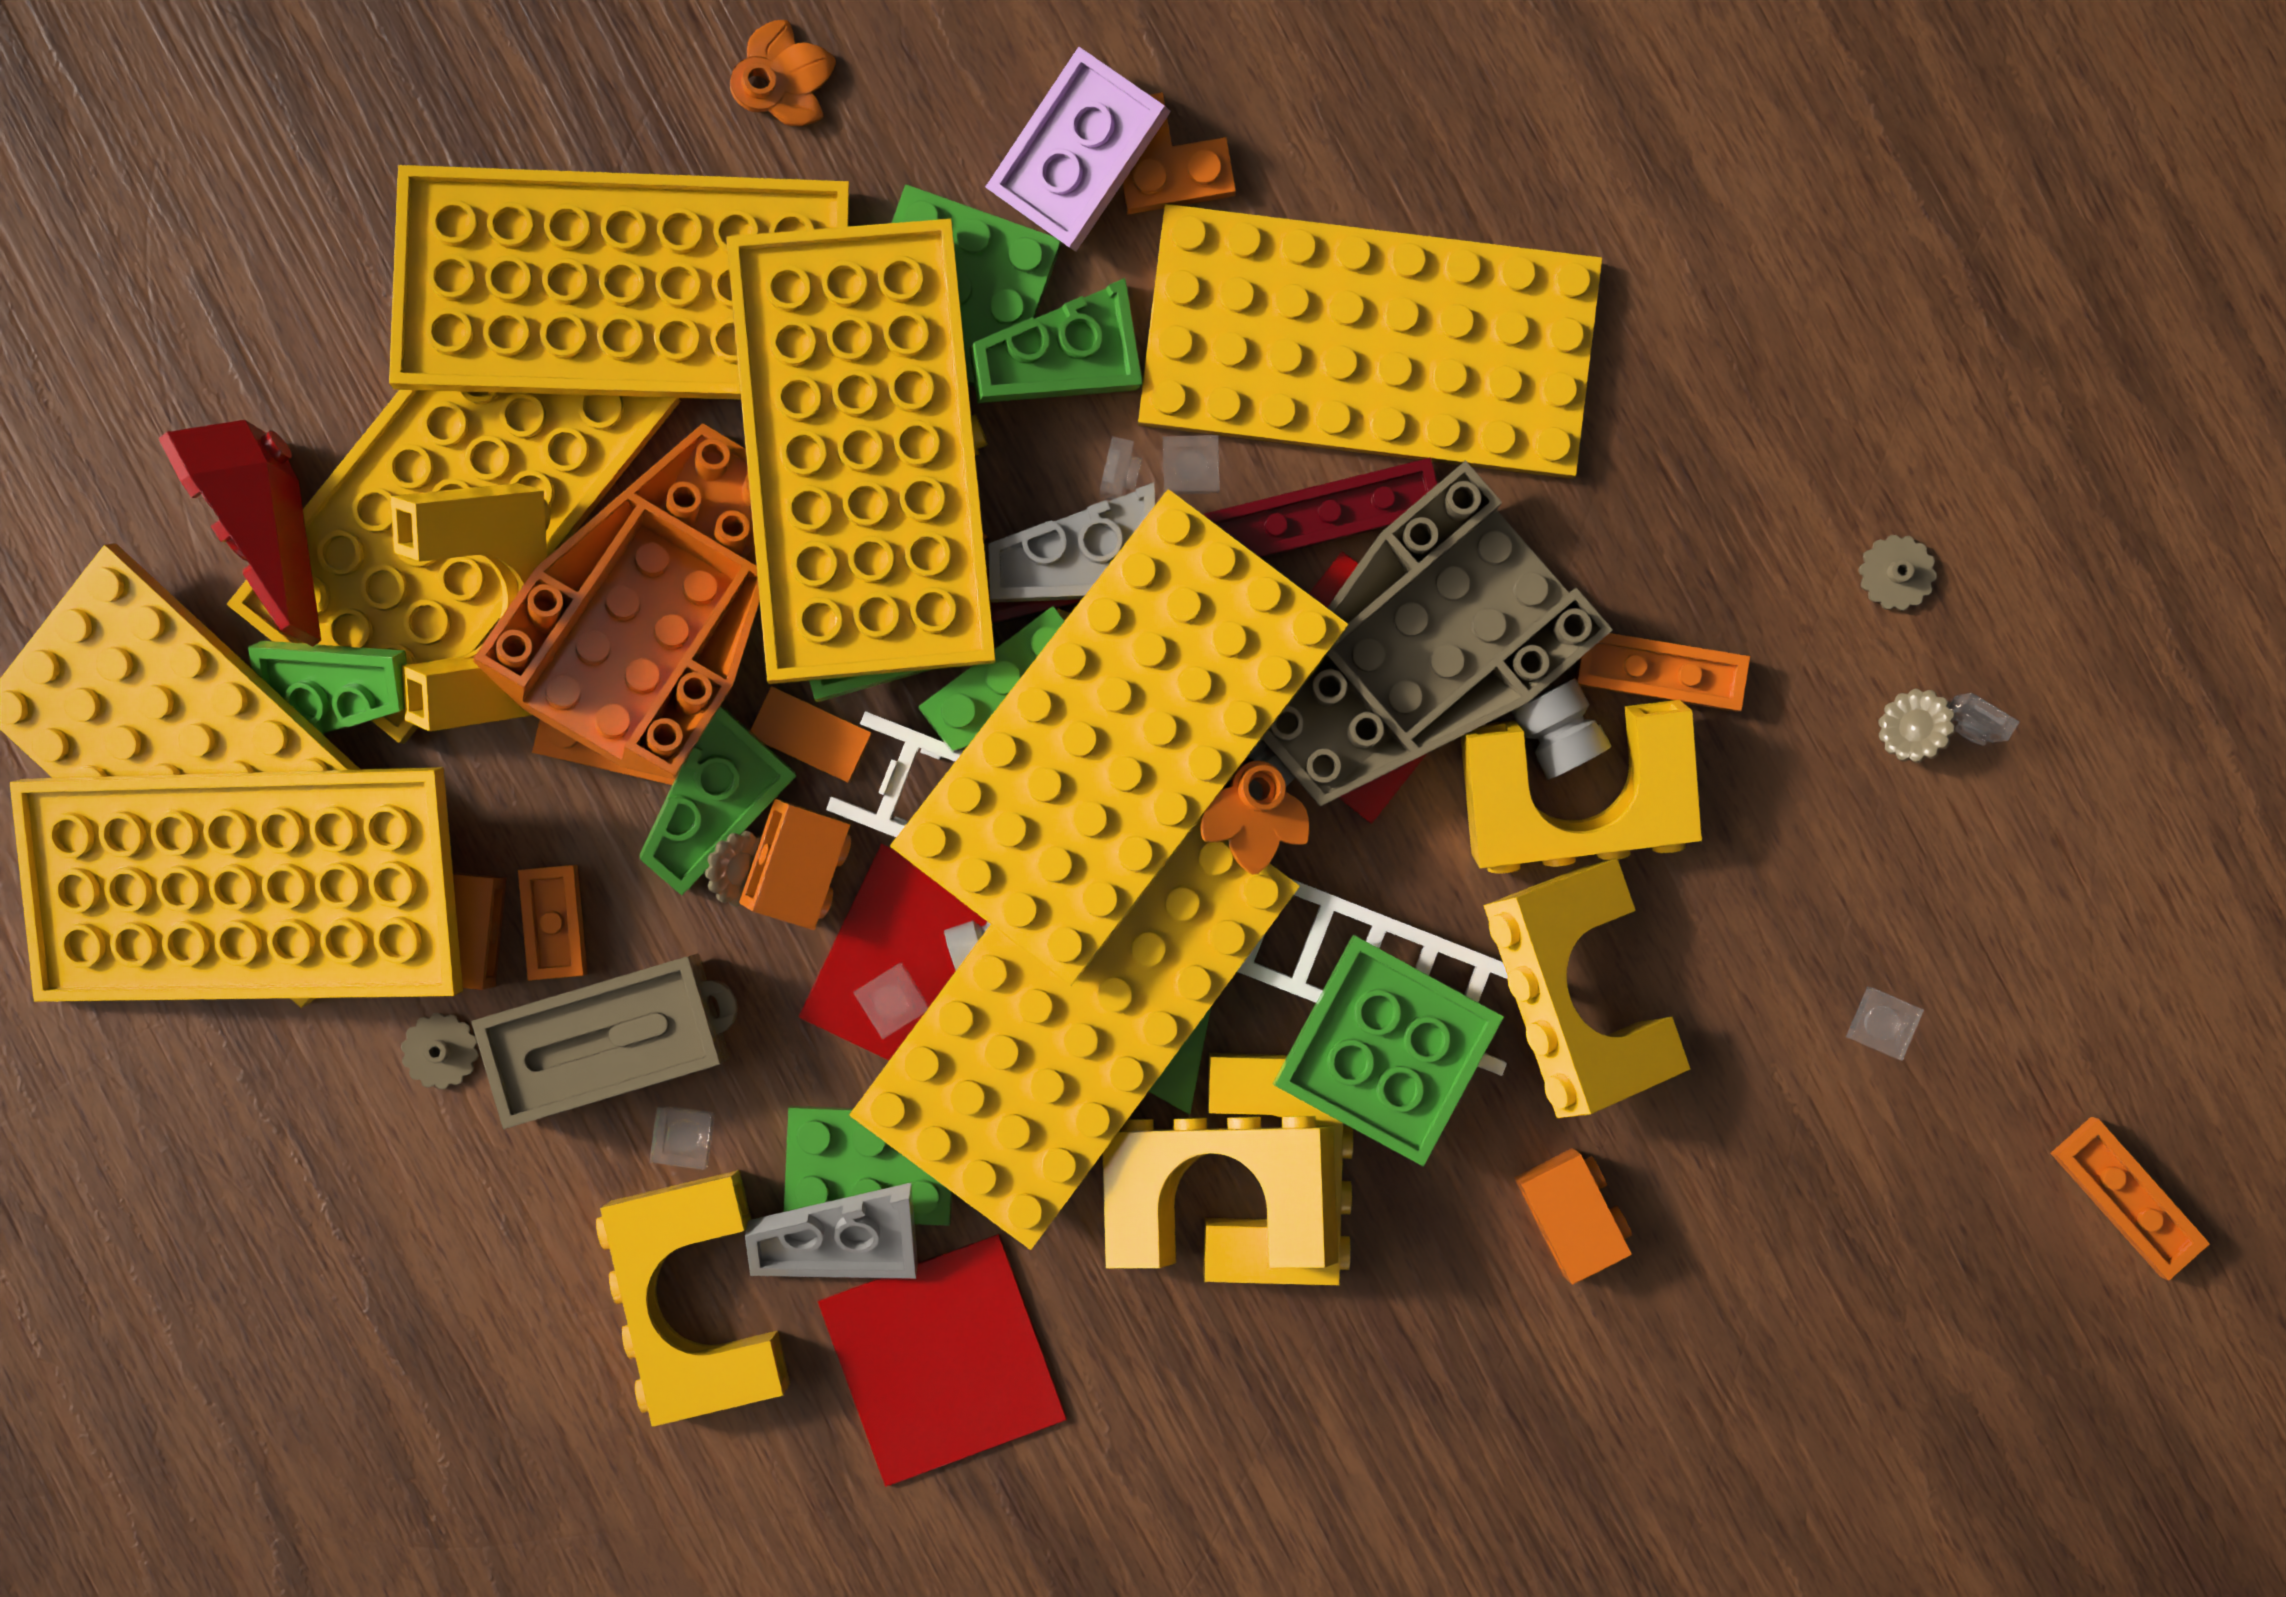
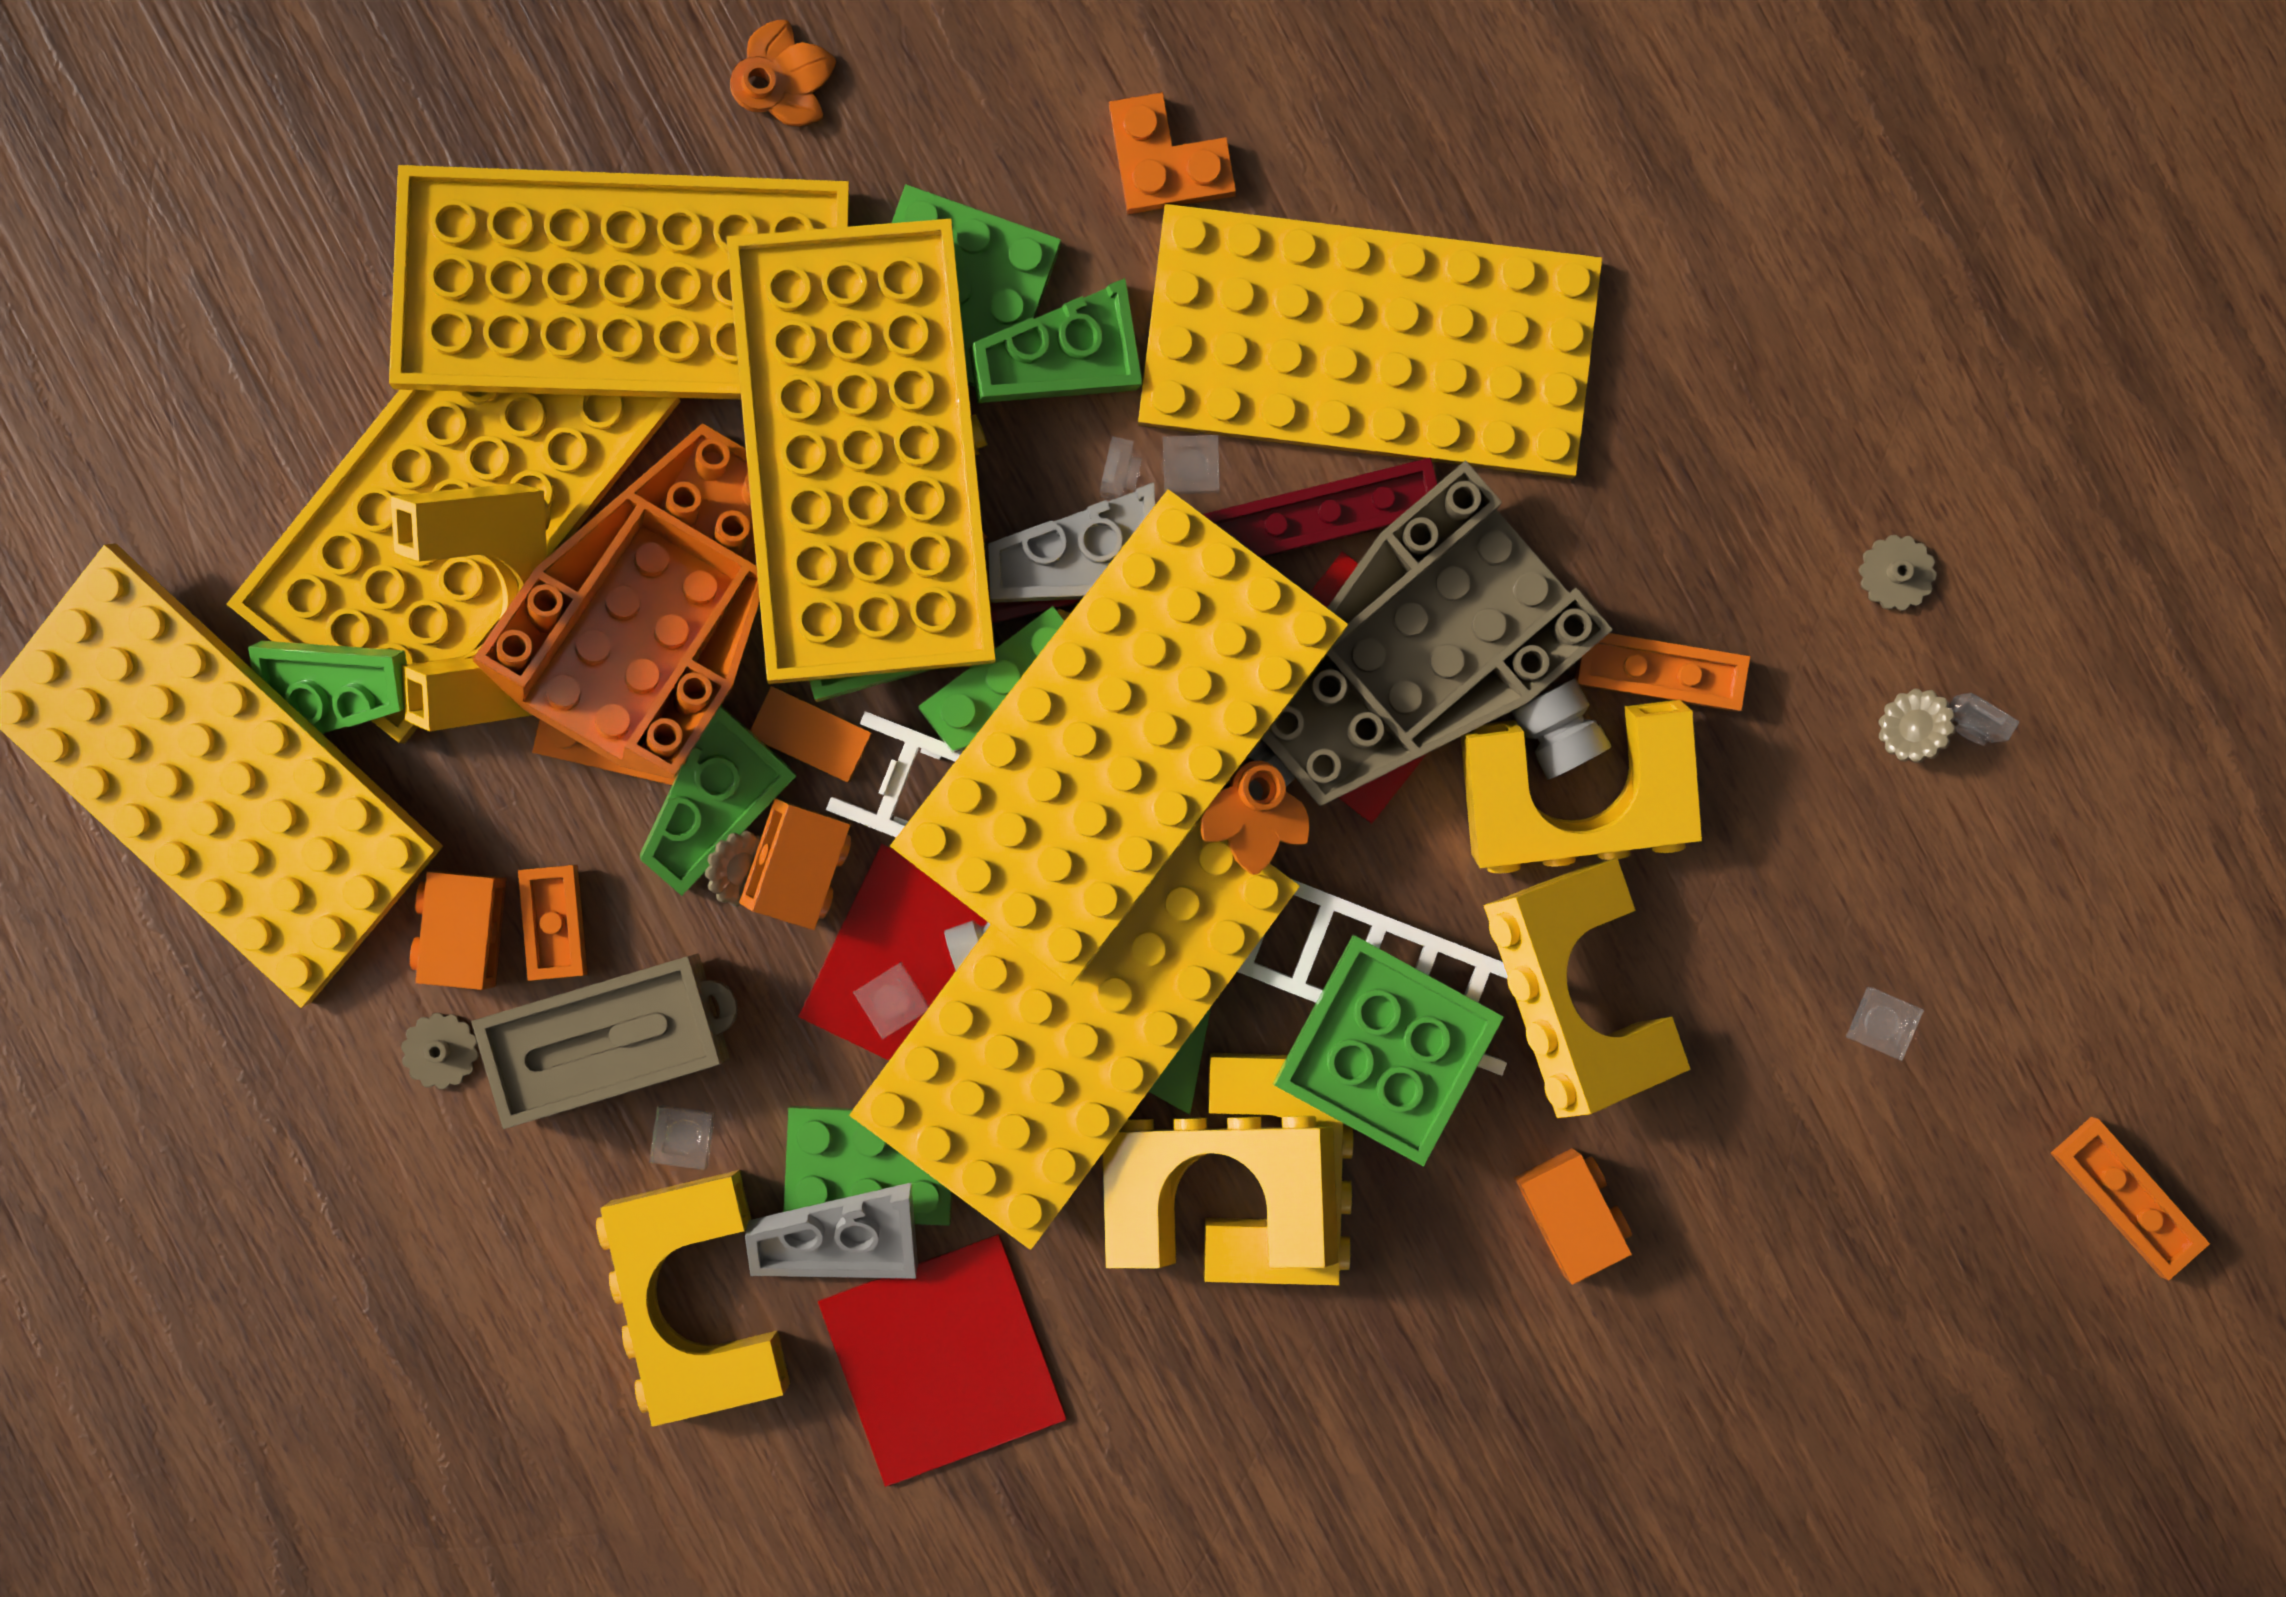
yellow plate [10,767,463,1002] -> none
red wedge [158,420,322,647] -> none
lavender plate [986,47,1171,251] -> none

